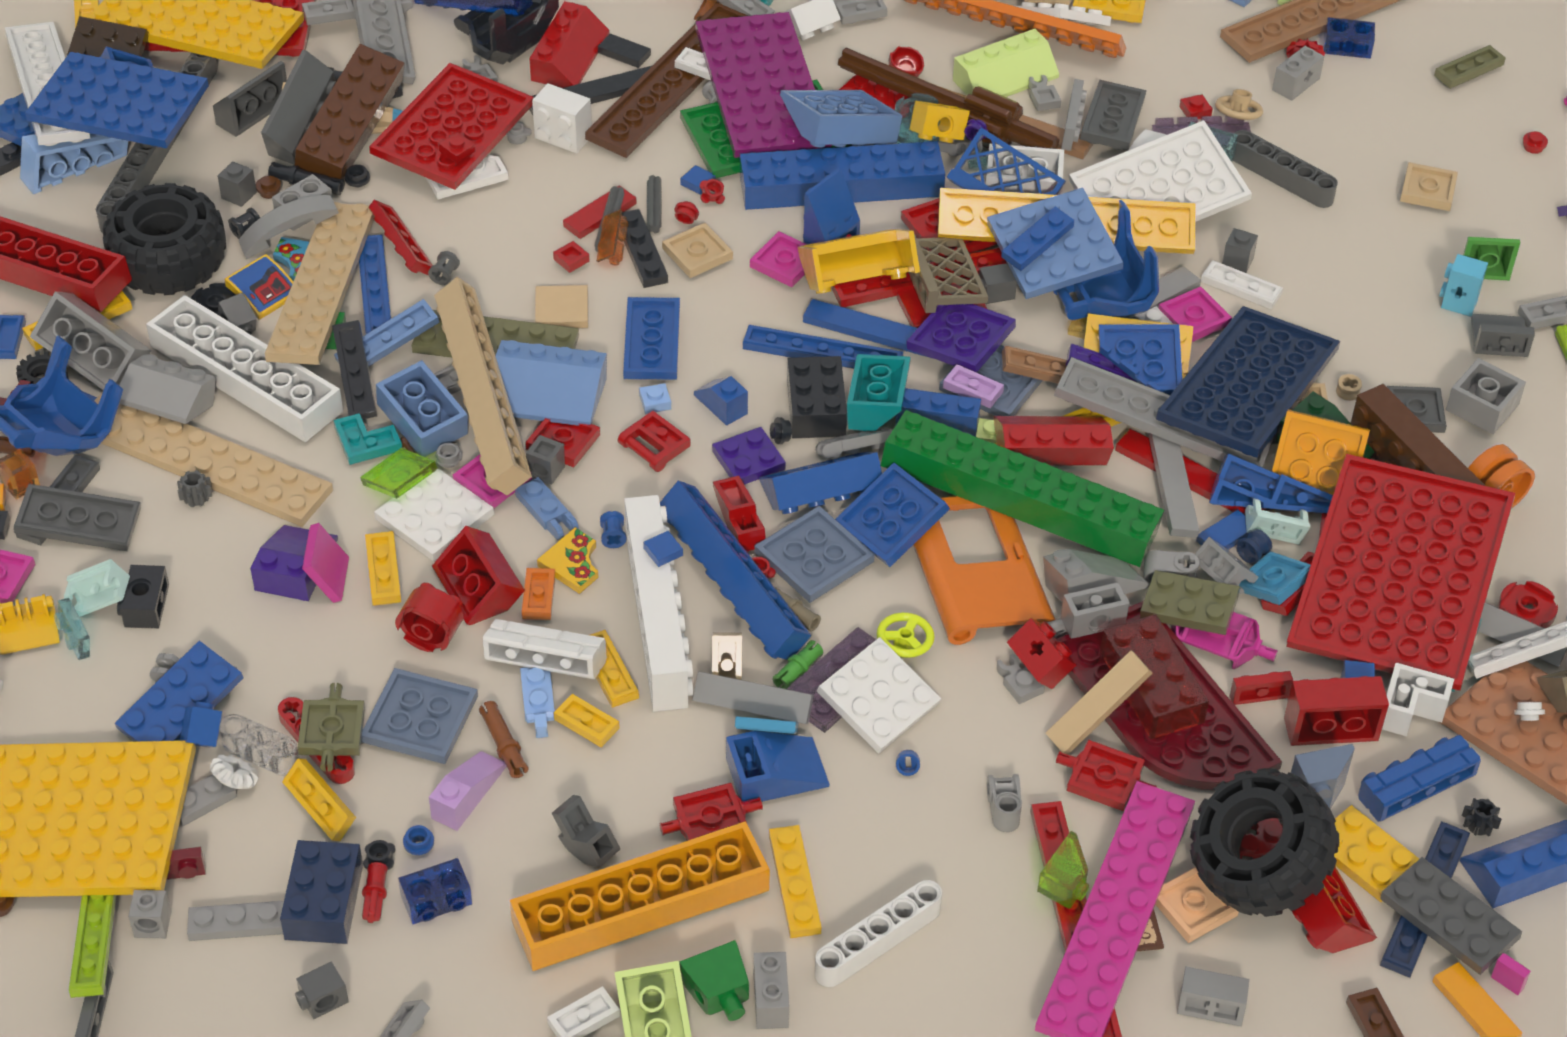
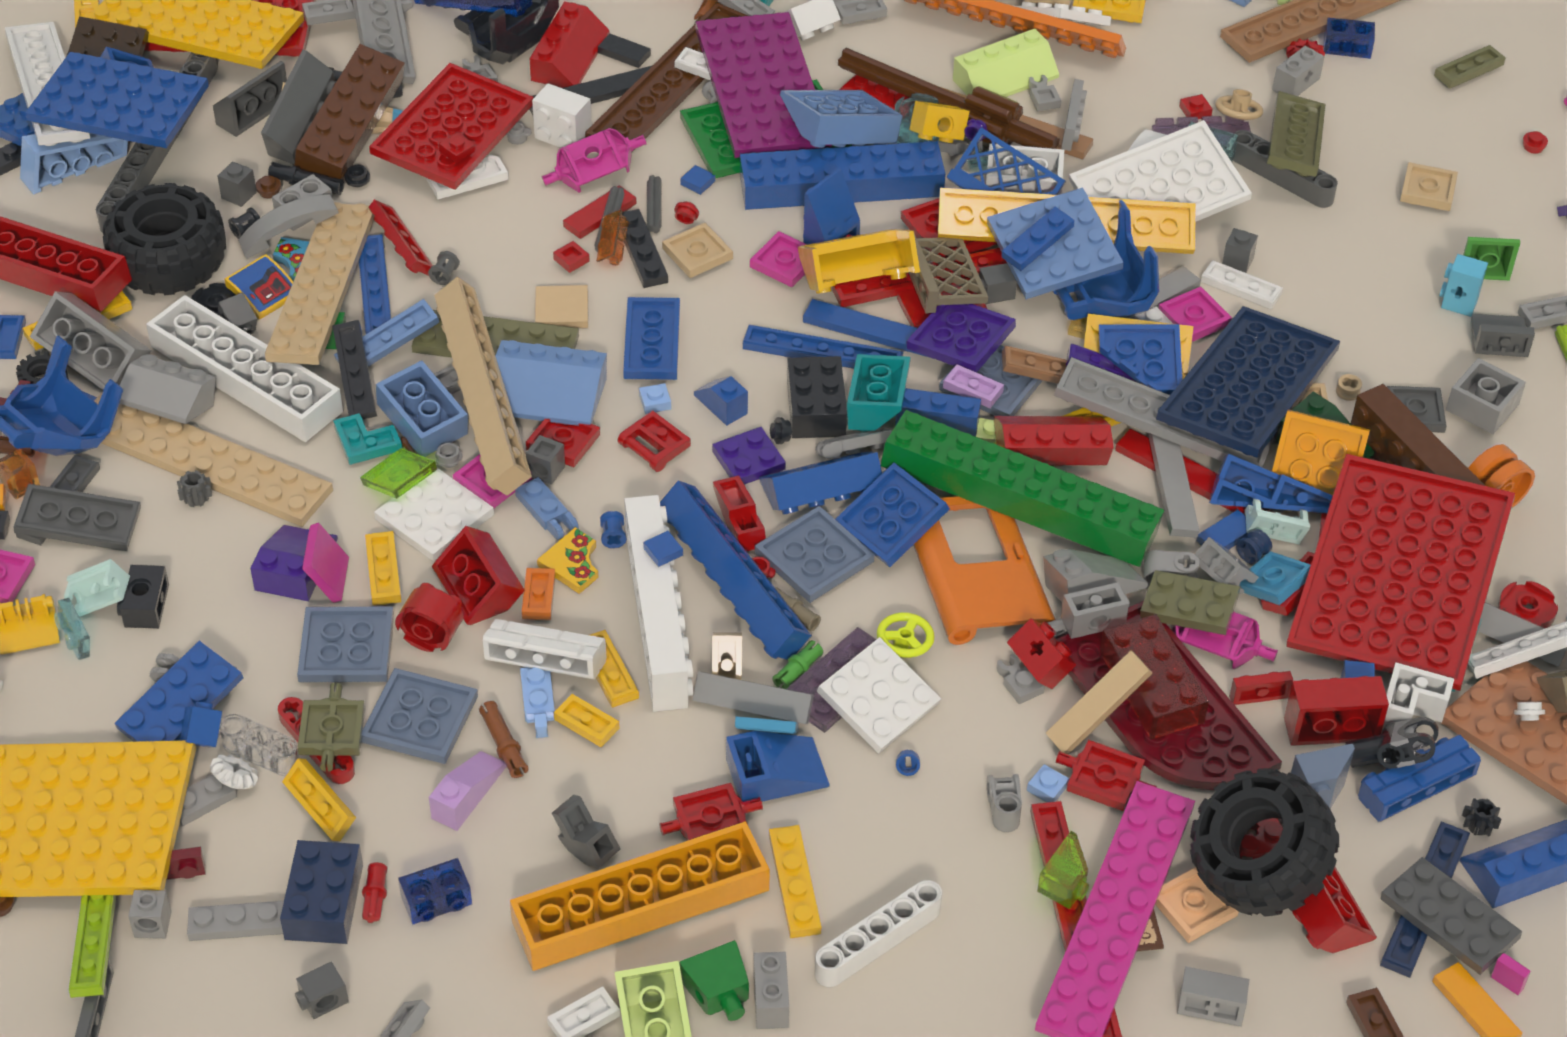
black plate [363,840,396,870] -> none
blue plate [403,825,434,855] -> none
red plate [699,179,725,204] -> none
red hair [888,46,925,77] -> none
dark grey plate [1080,79,1147,151] -> none
yellow plate [1334,805,1419,902] -> none
none -> sand blue plate [297,606,394,682]
none -> dark pink plate [541,128,647,193]
none -> light blue plate [1027,764,1069,802]
none -> olive plate [1267,91,1326,177]
none -> black connector [1345,717,1439,769]

